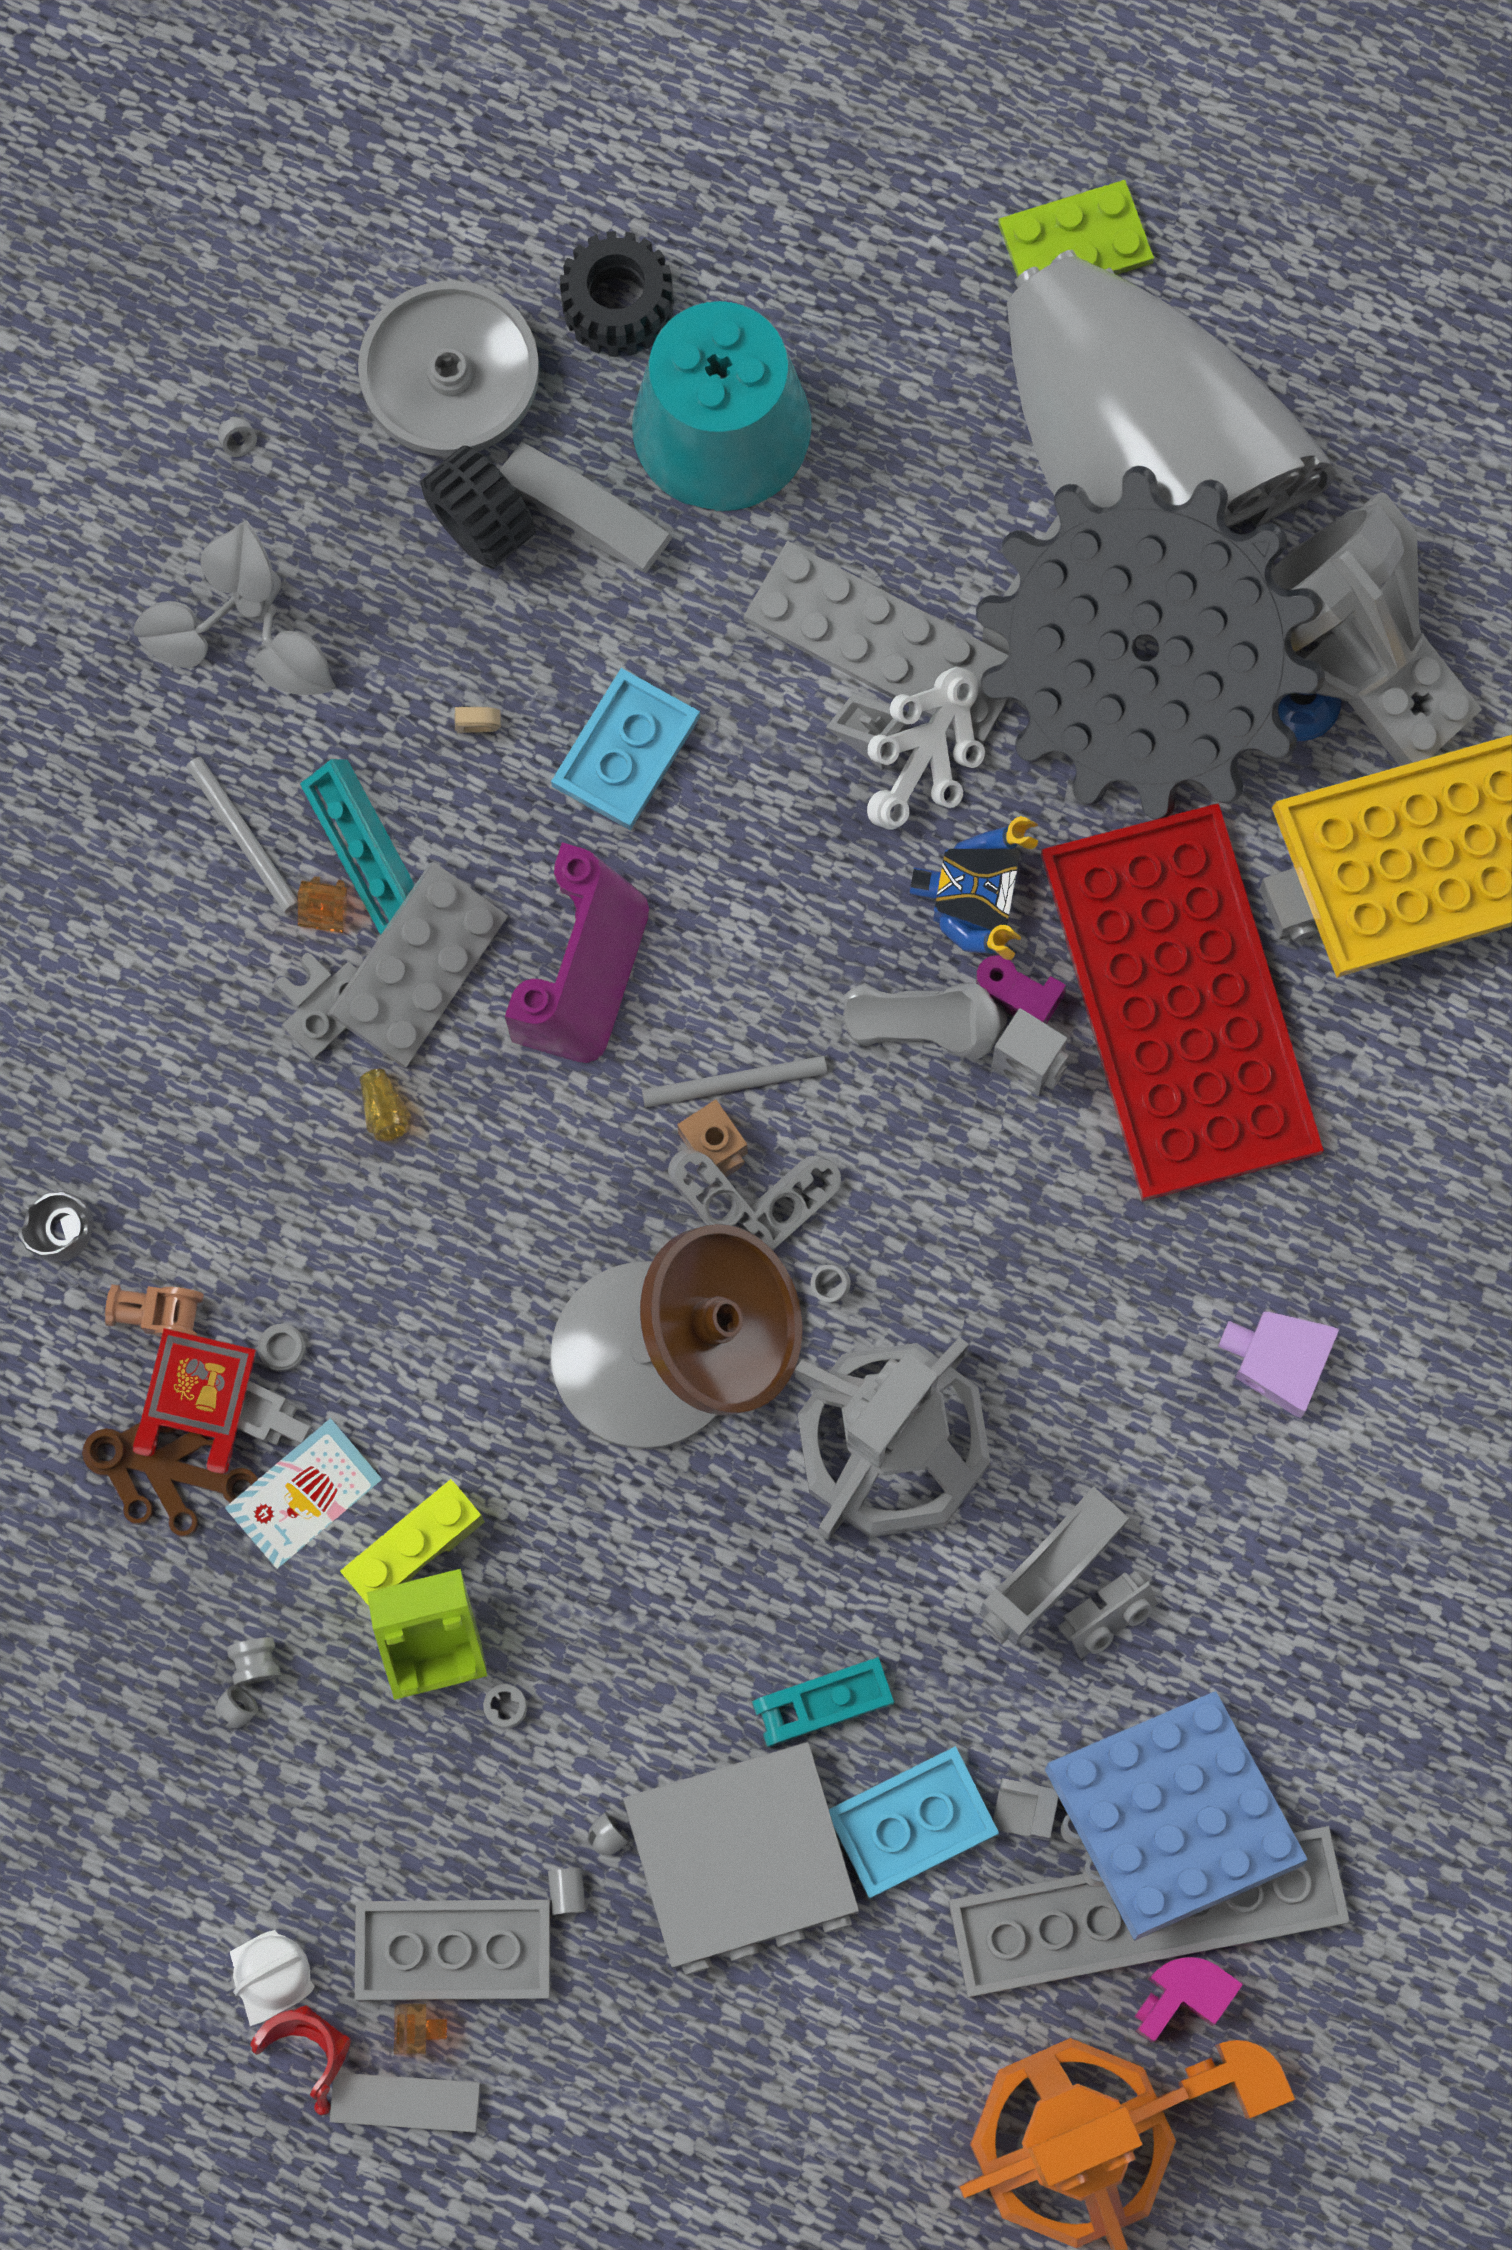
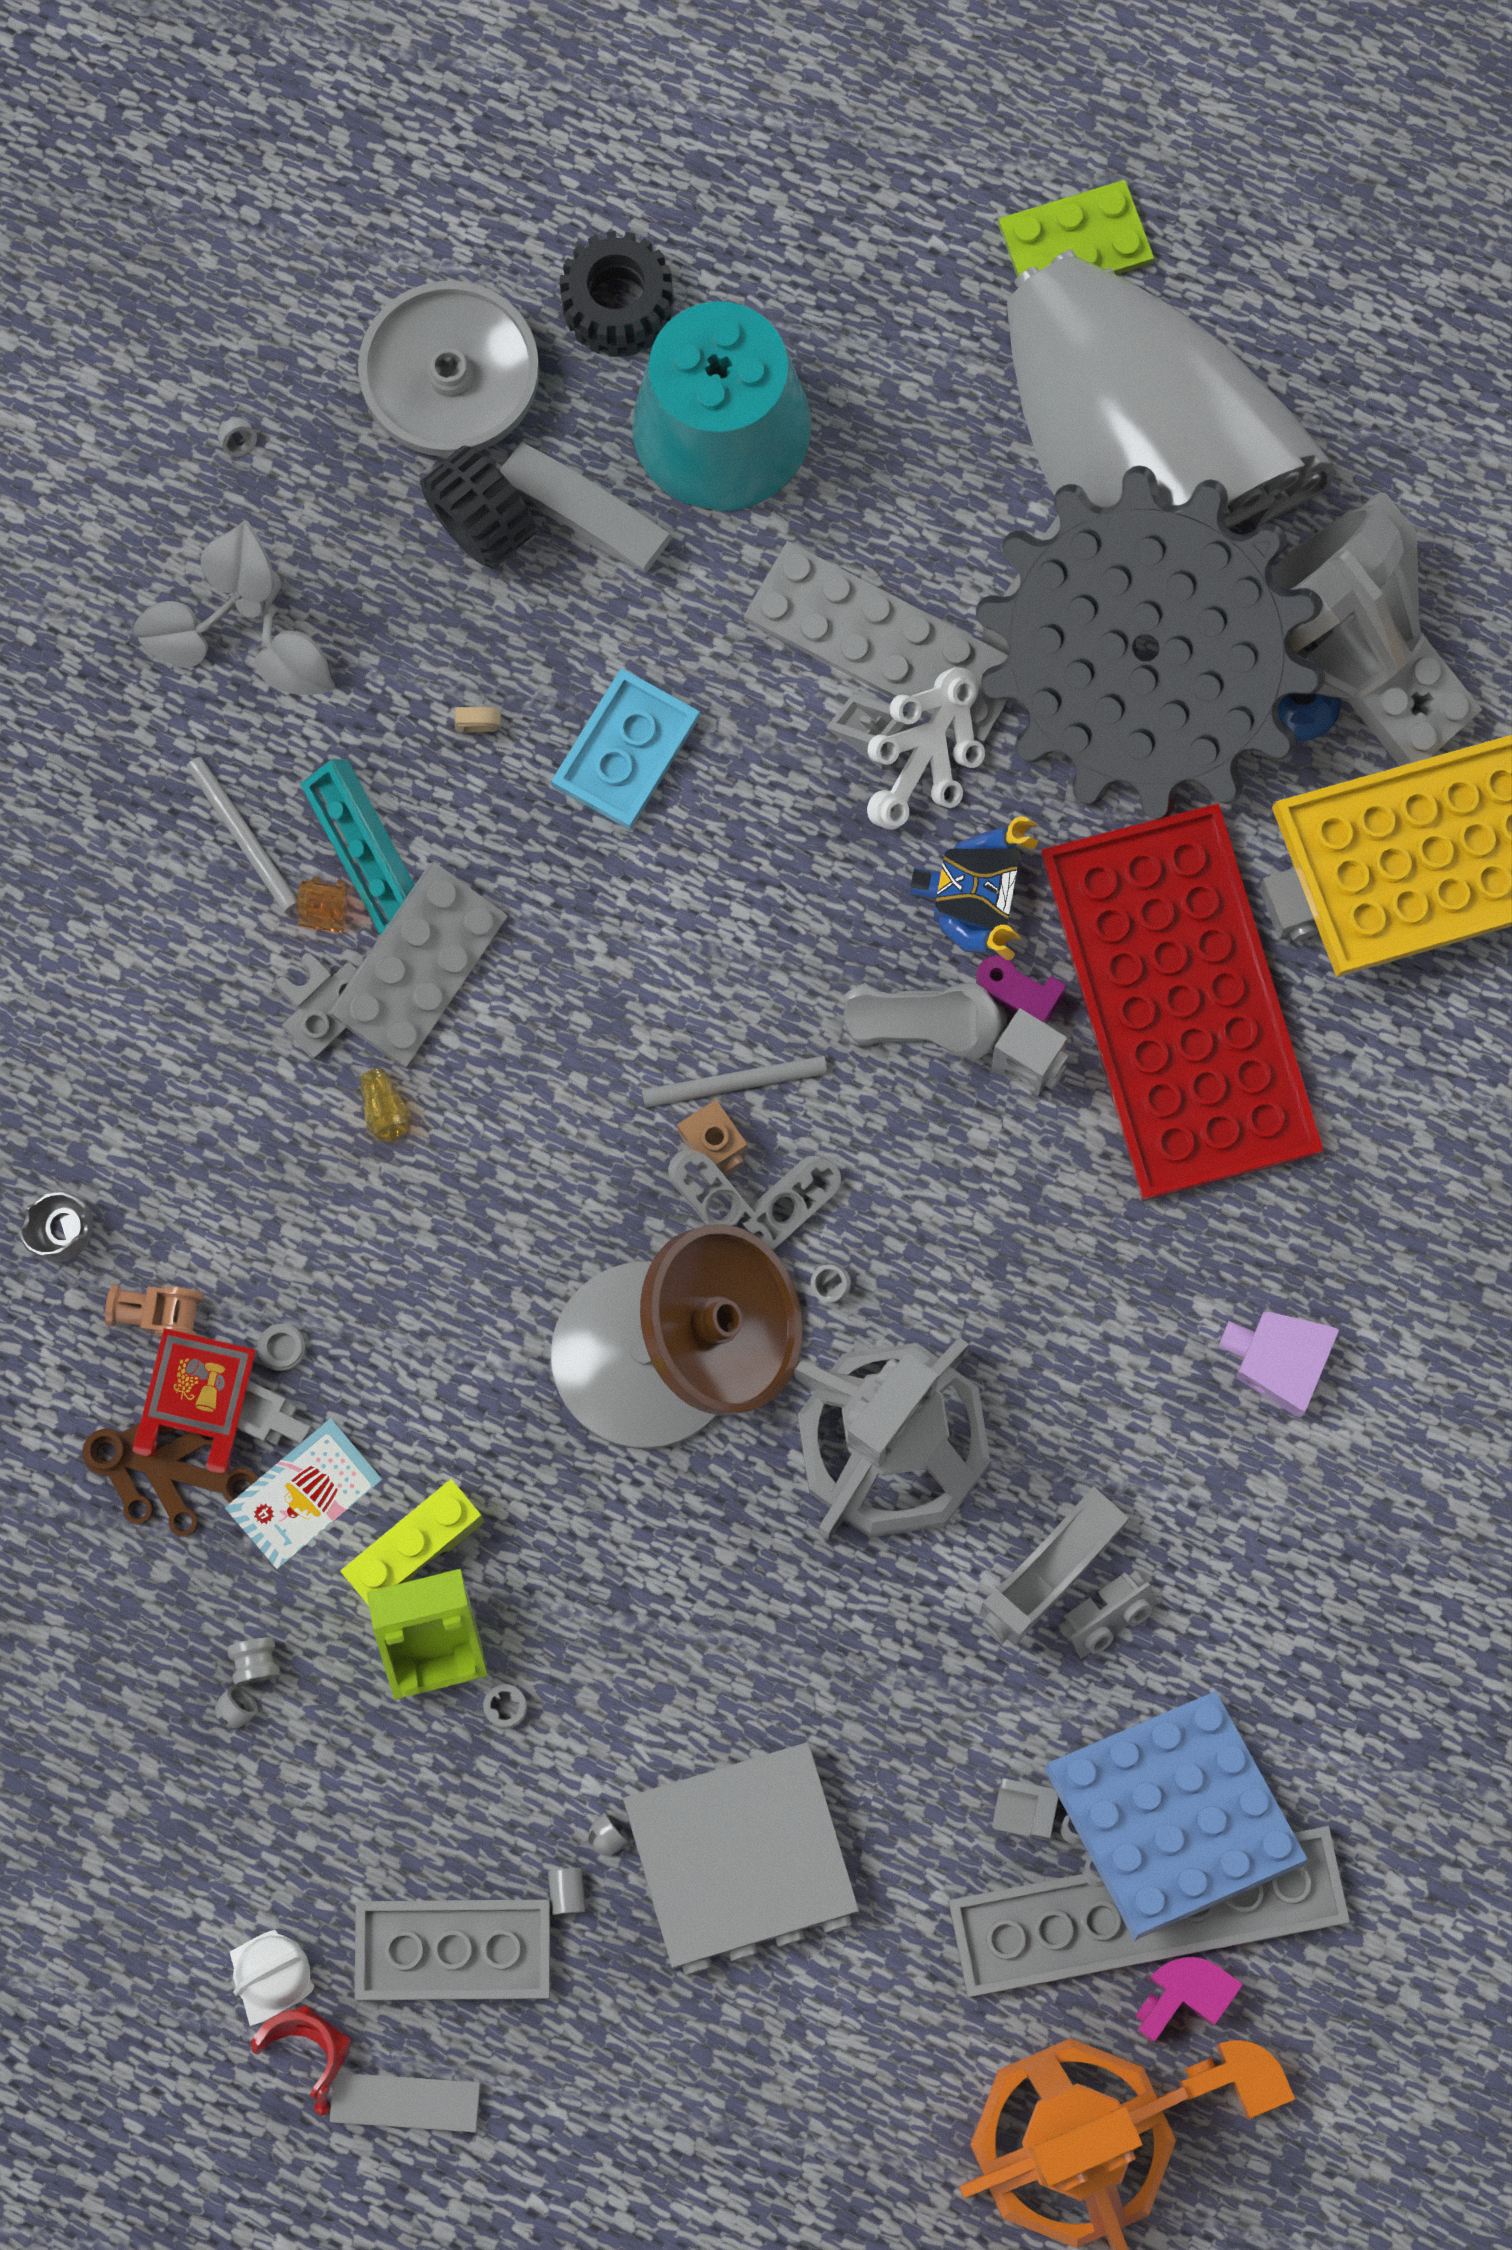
clear orange tile [394,2004,447,2055] -> none
magenta windscreen [505,842,649,1063] -> none
teal plate [752,1657,894,1748] -> none
medium azure plate [829,1746,999,1899] -> none

